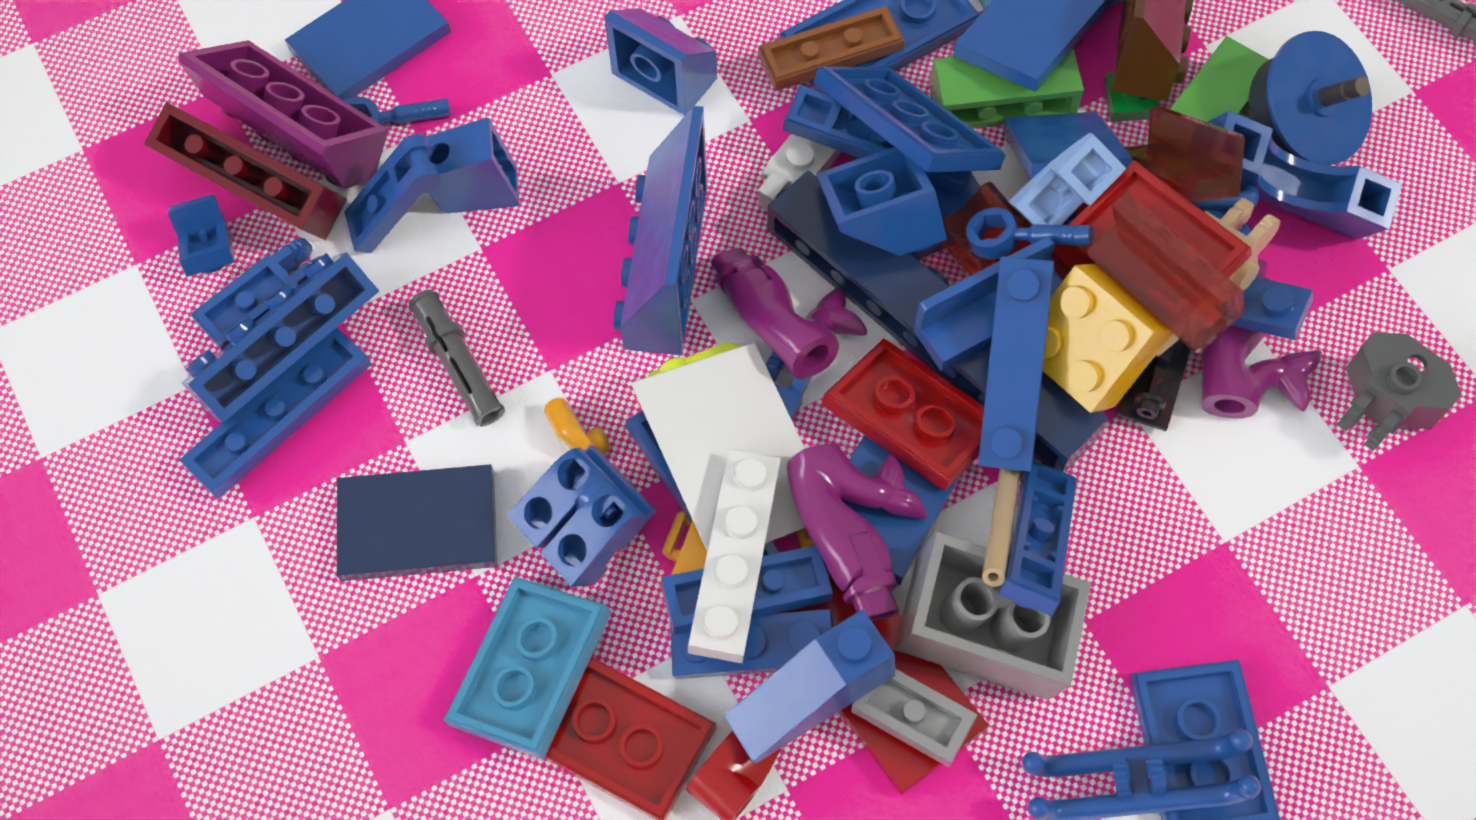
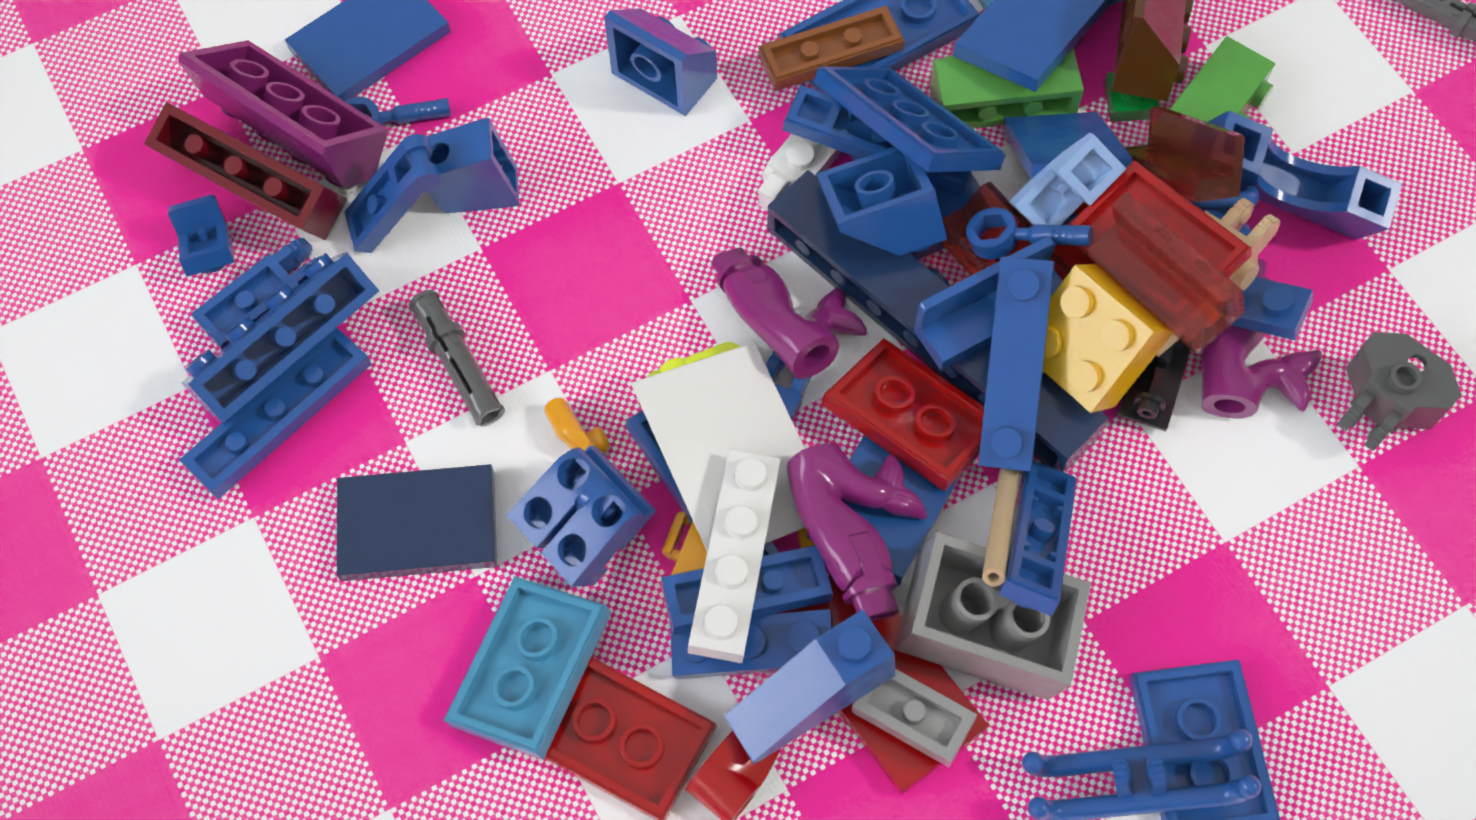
blue slope [613,106,708,356] -> none
blue piece [1249,30,1372,165] -> none

